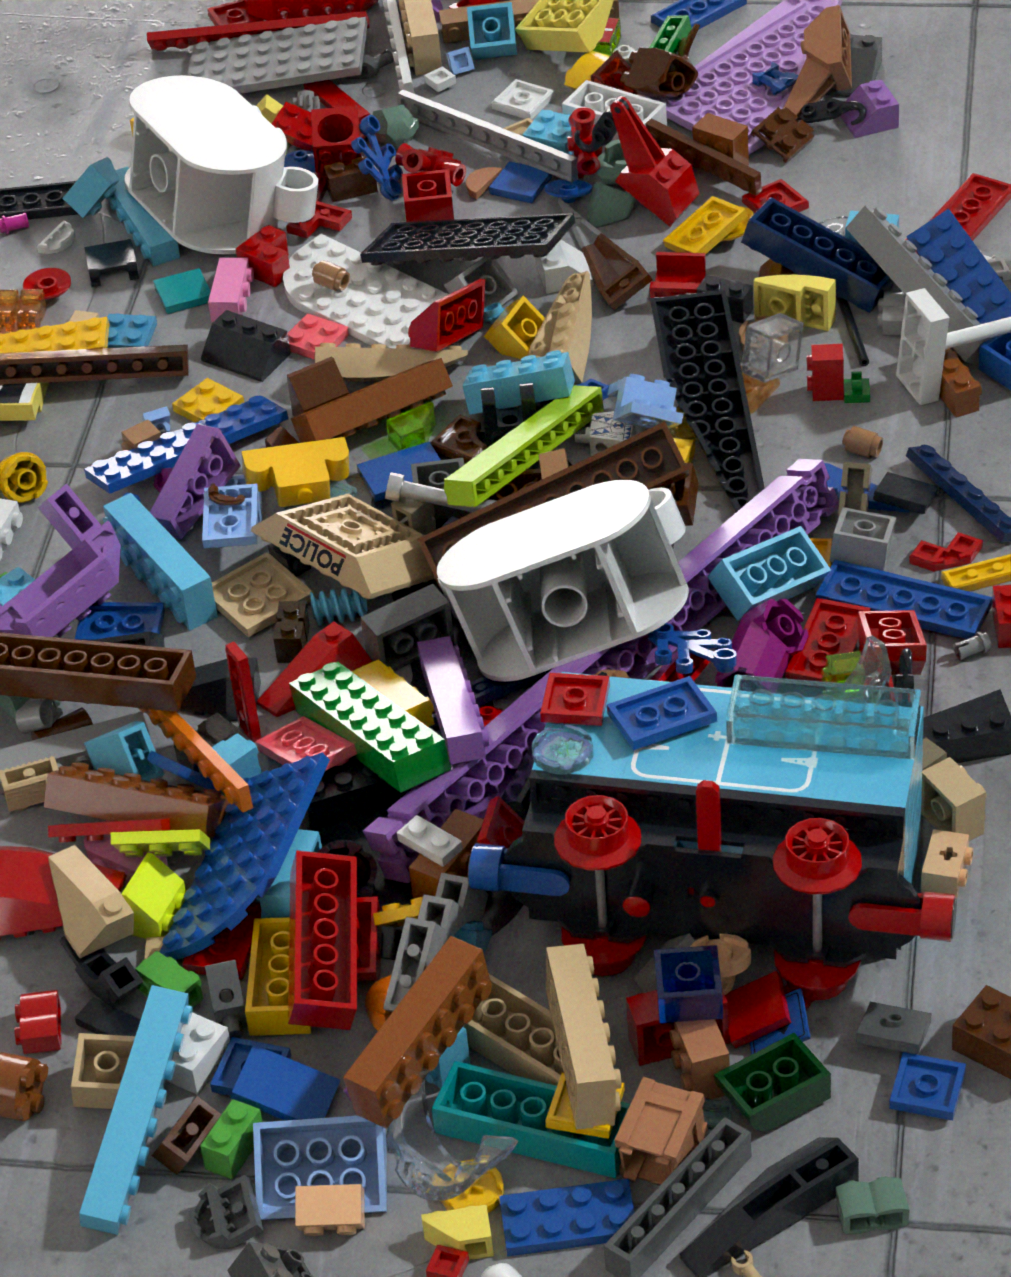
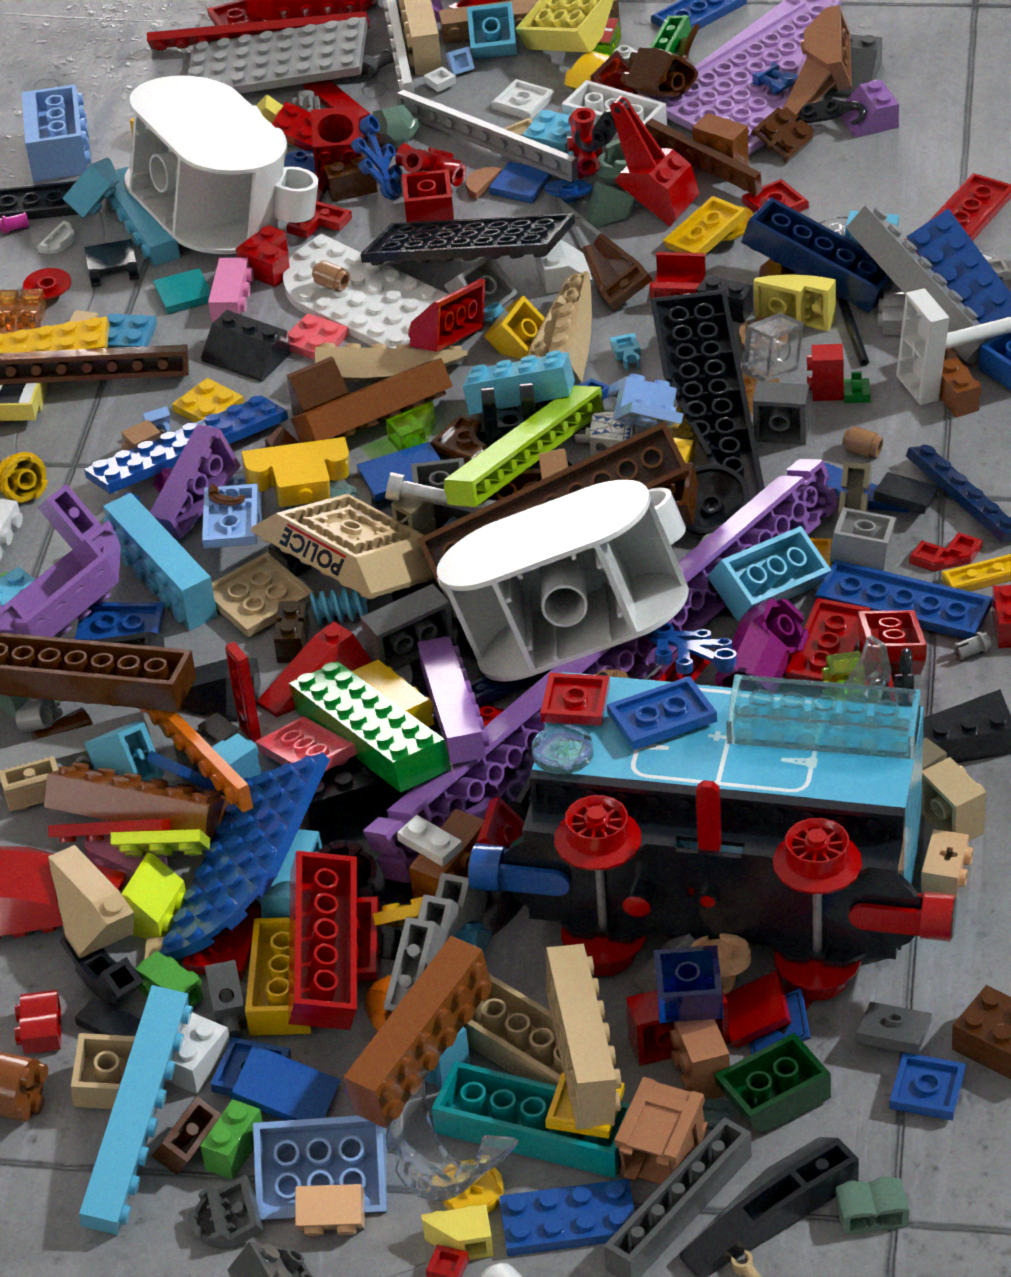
none -> light blue brick [21,84,92,182]
none -> medium azure plate [610,333,641,370]
none -> black dish [685,464,750,536]
none -> dark grey brick [753,381,810,445]

